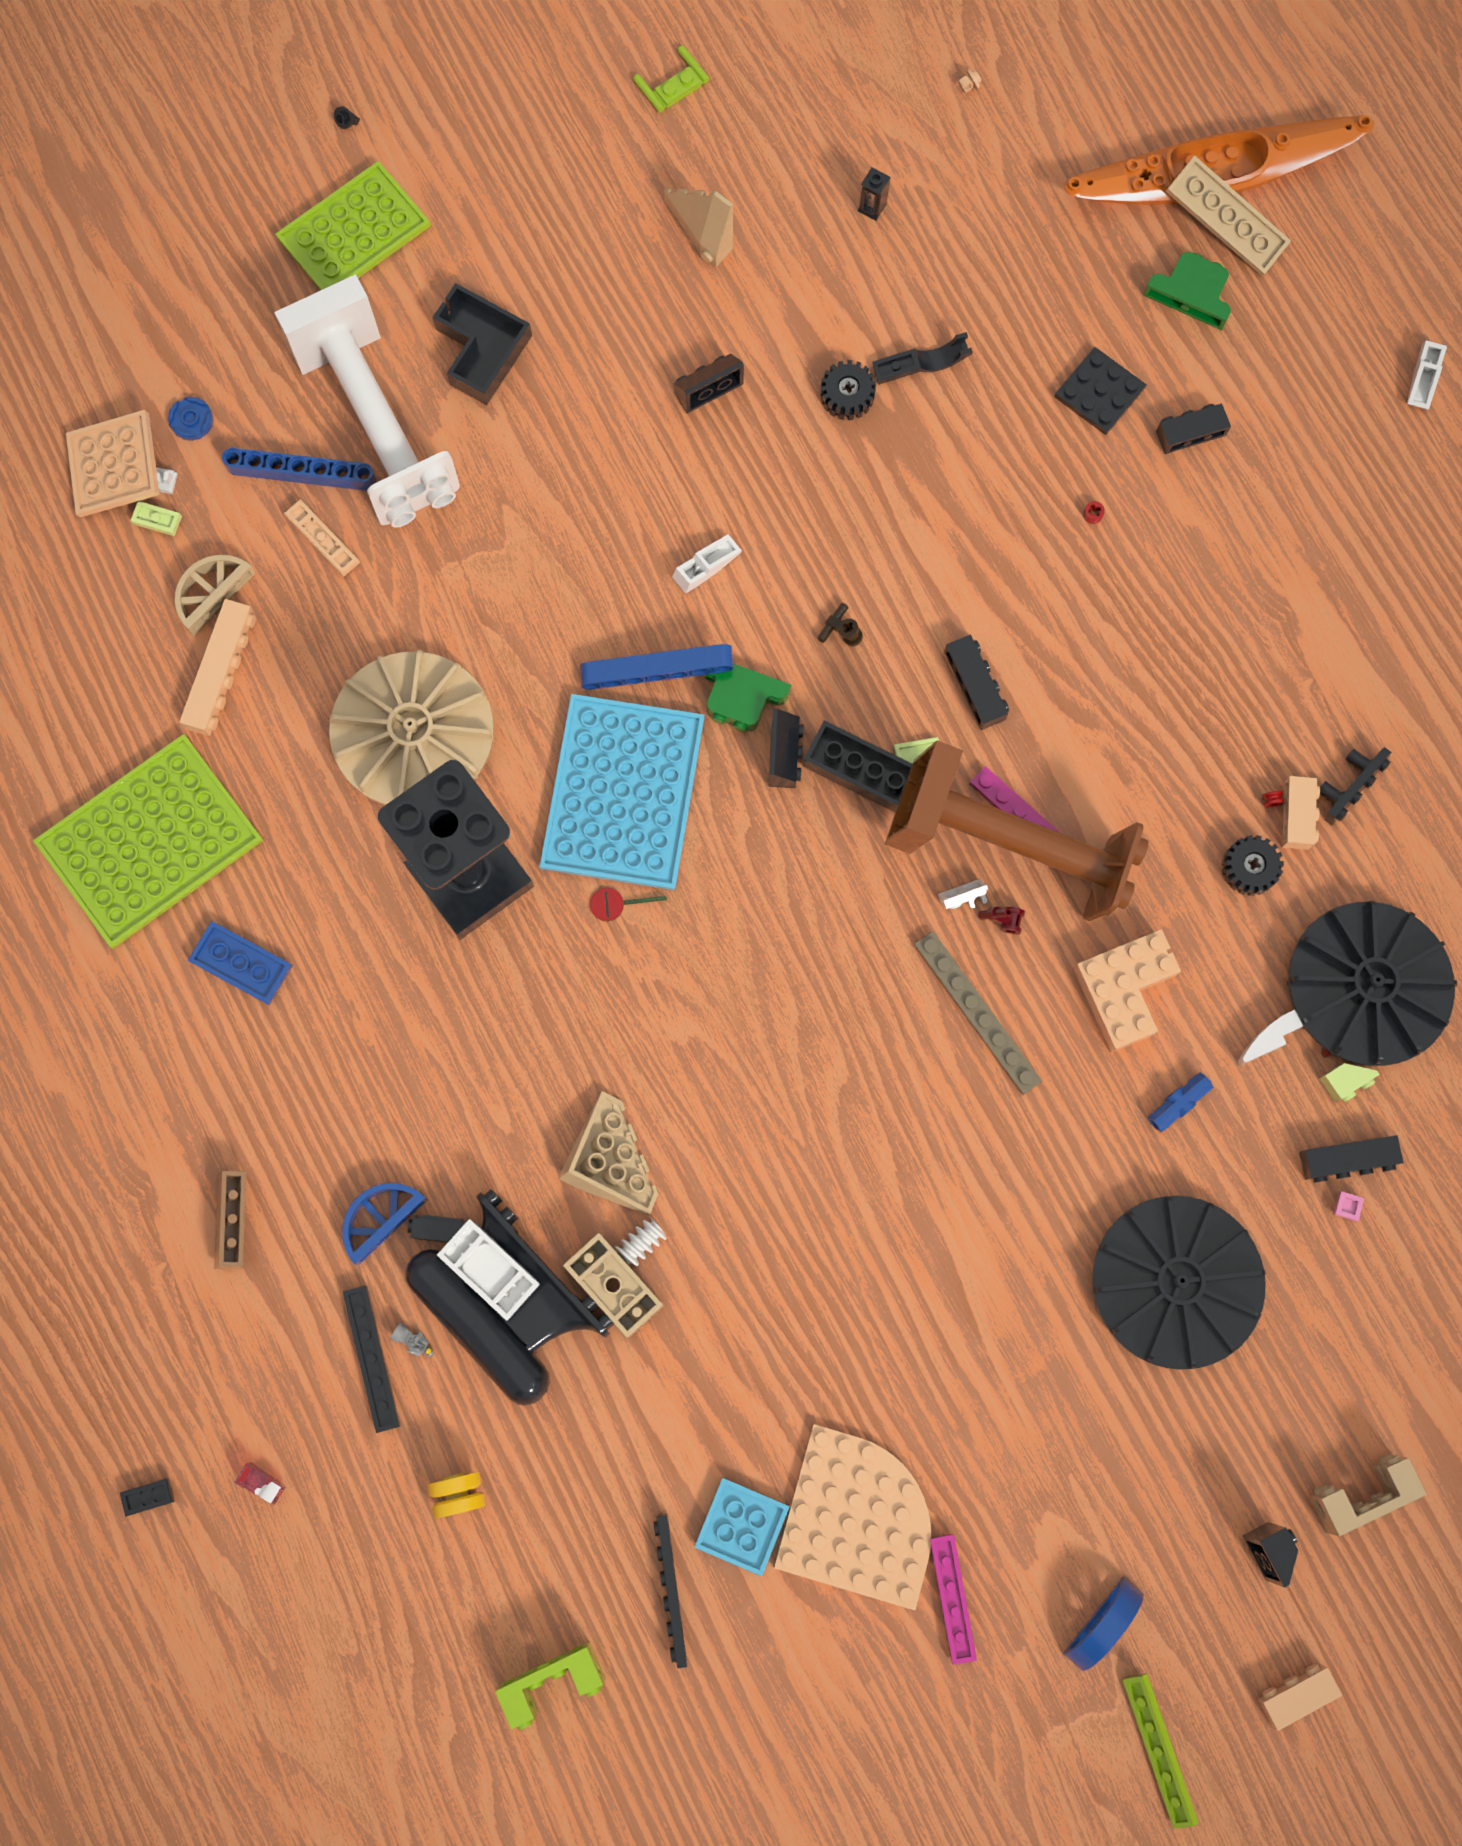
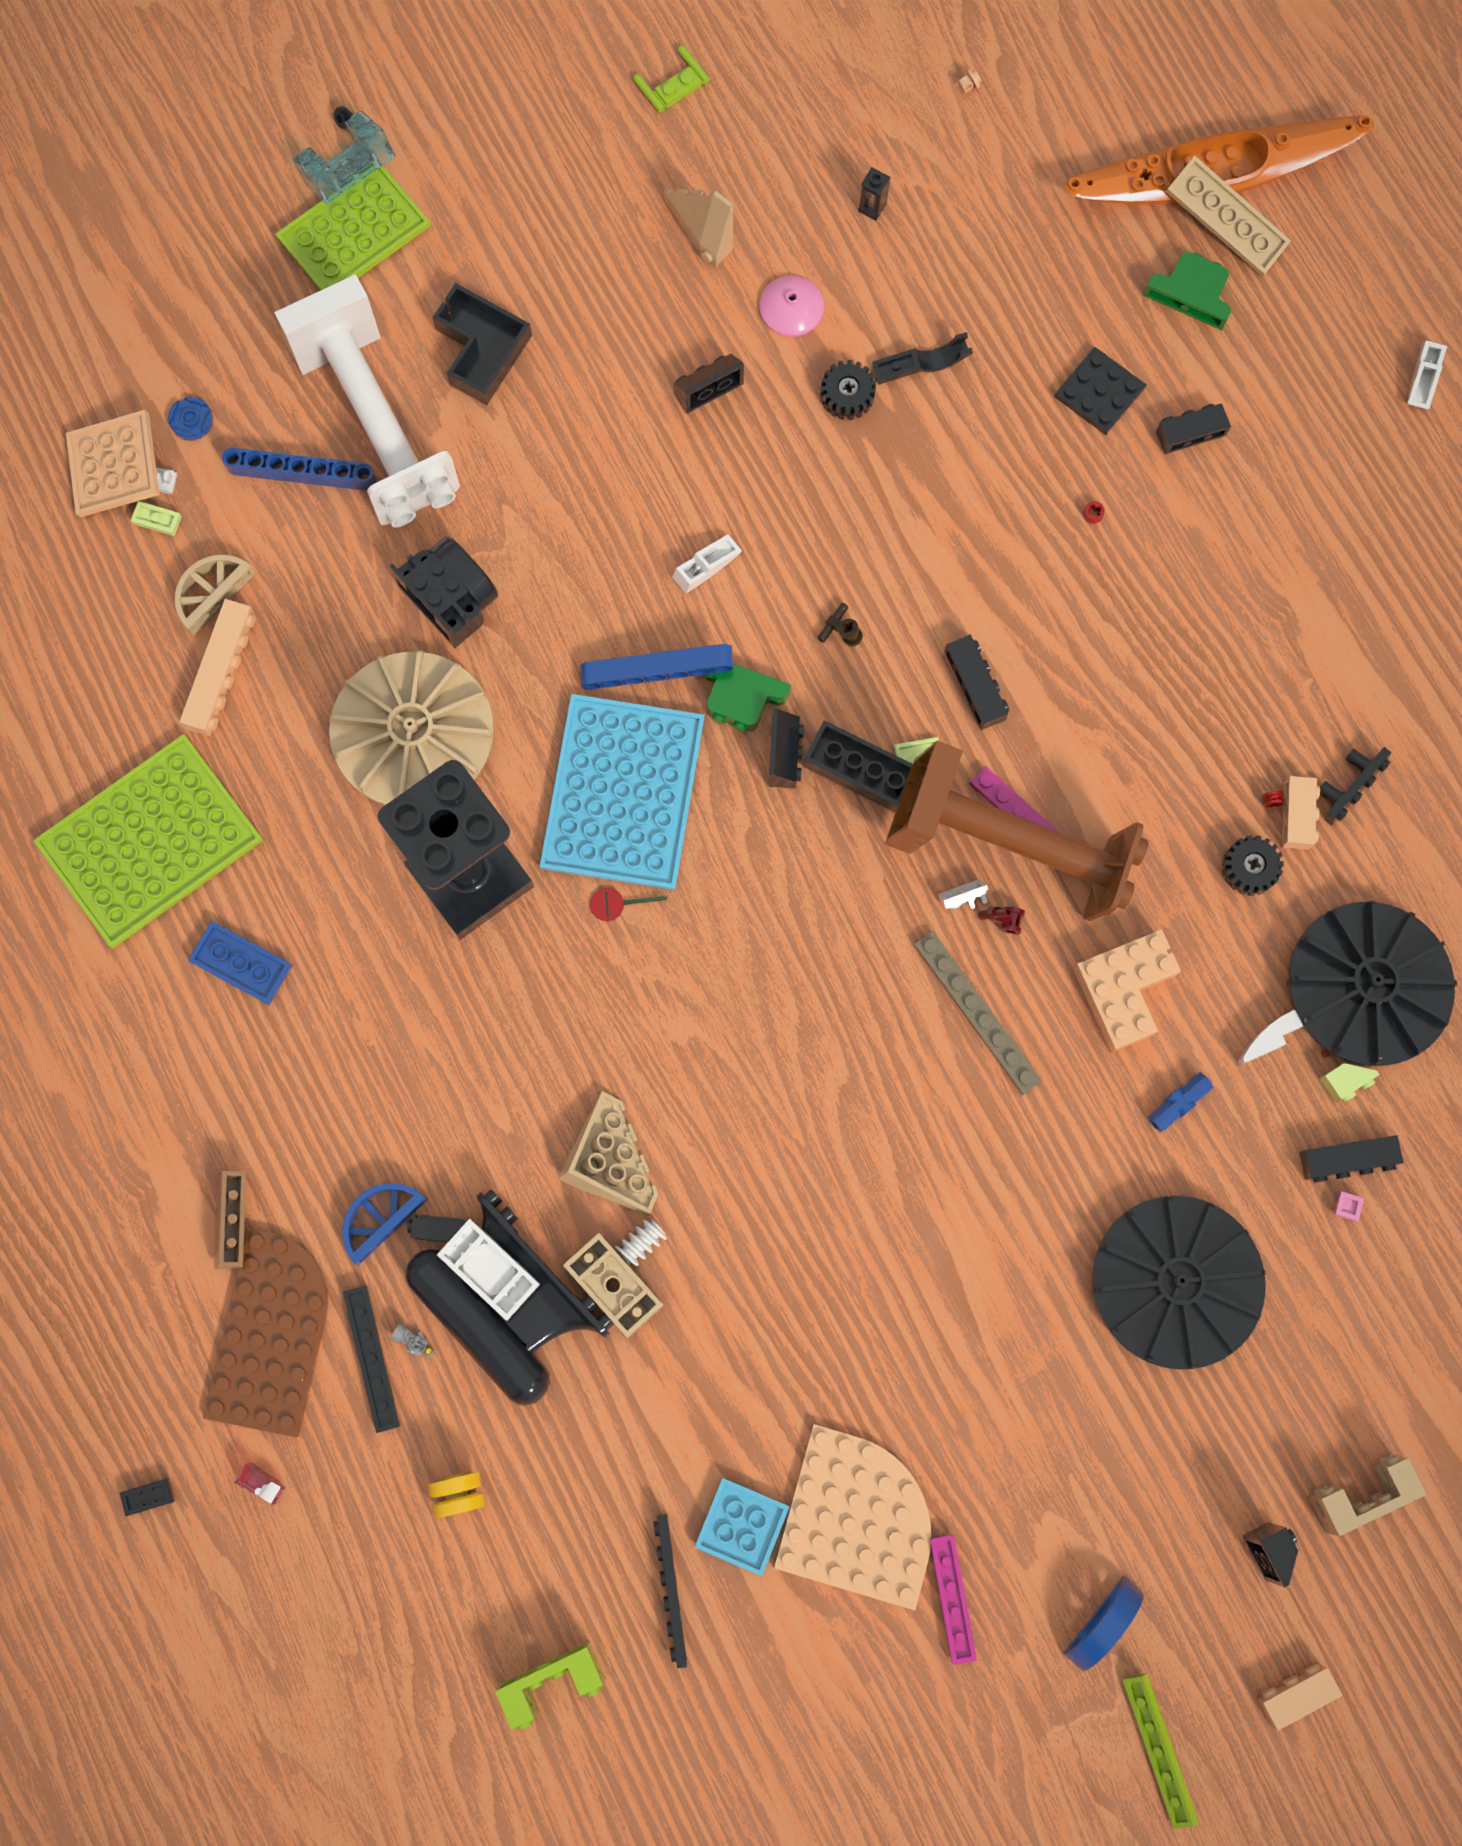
light nougat plate [284,499,360,577] -> none
none -> dark orange plate [203,1228,328,1438]
none -> clear light blue plate [293,110,395,204]
none -> black brick [389,536,498,649]
none -> bright pink dish [759,275,824,337]

